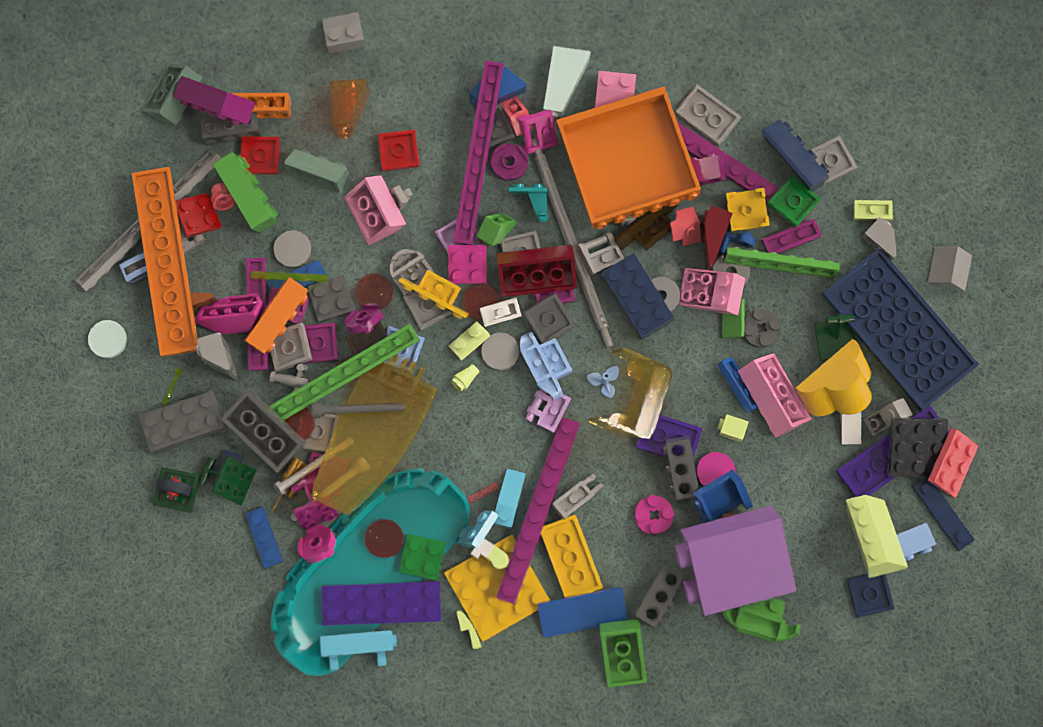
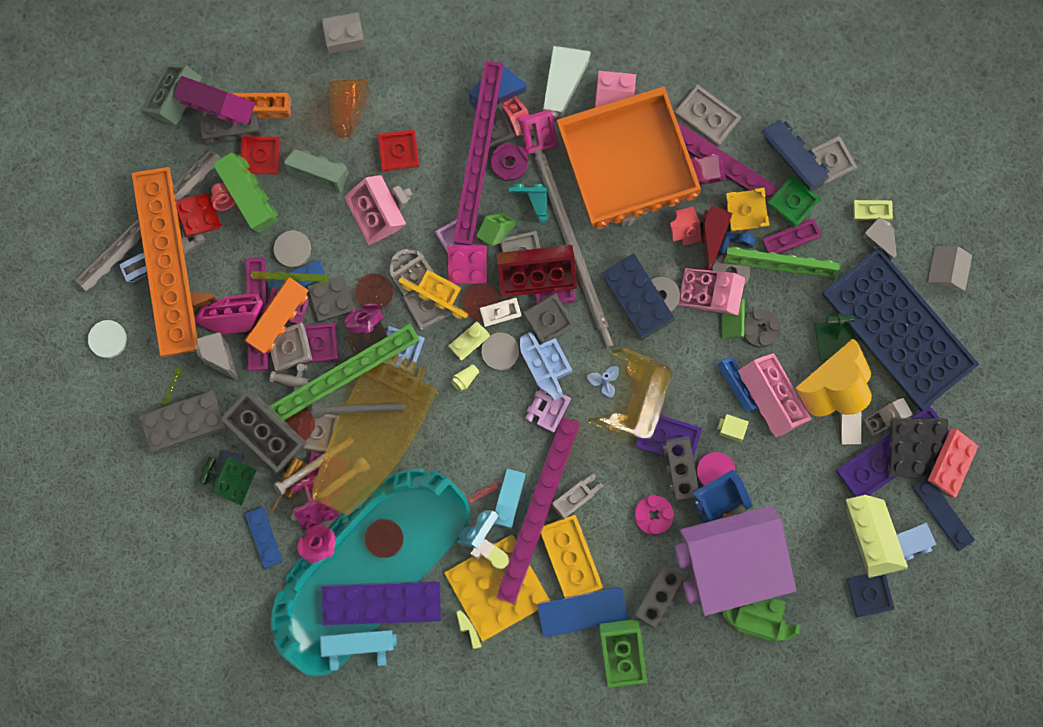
dark green plate [153,467,201,513] -> none
green plate [399,534,446,581] -> none
light grey plate [576,231,624,275] -> none
dark brown bracket [614,204,678,251] -> none

